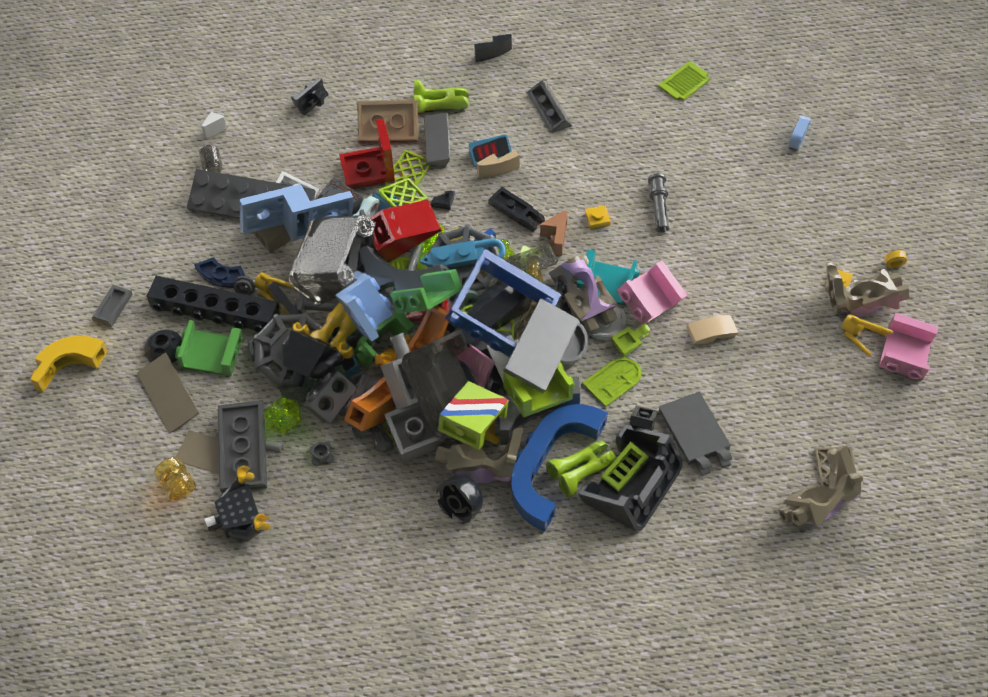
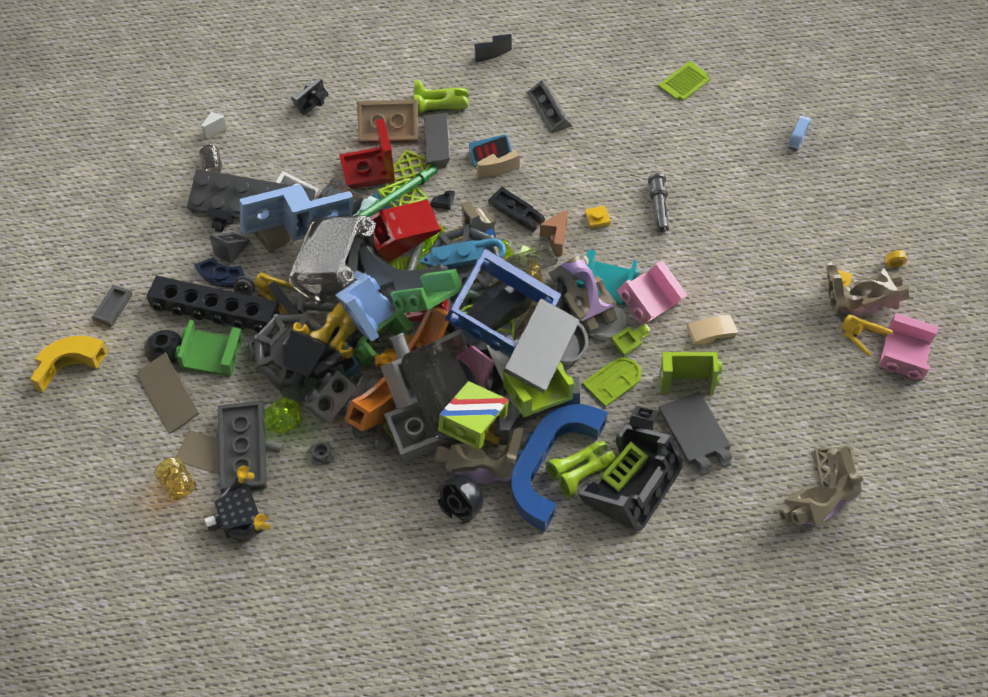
none -> black tile [207,208,234,232]
none -> dark grey slope [210,232,250,264]
none -> bar [356,166,437,222]
none -> dark tan arch [461,201,496,241]
none -> lime panel [659,352,722,394]

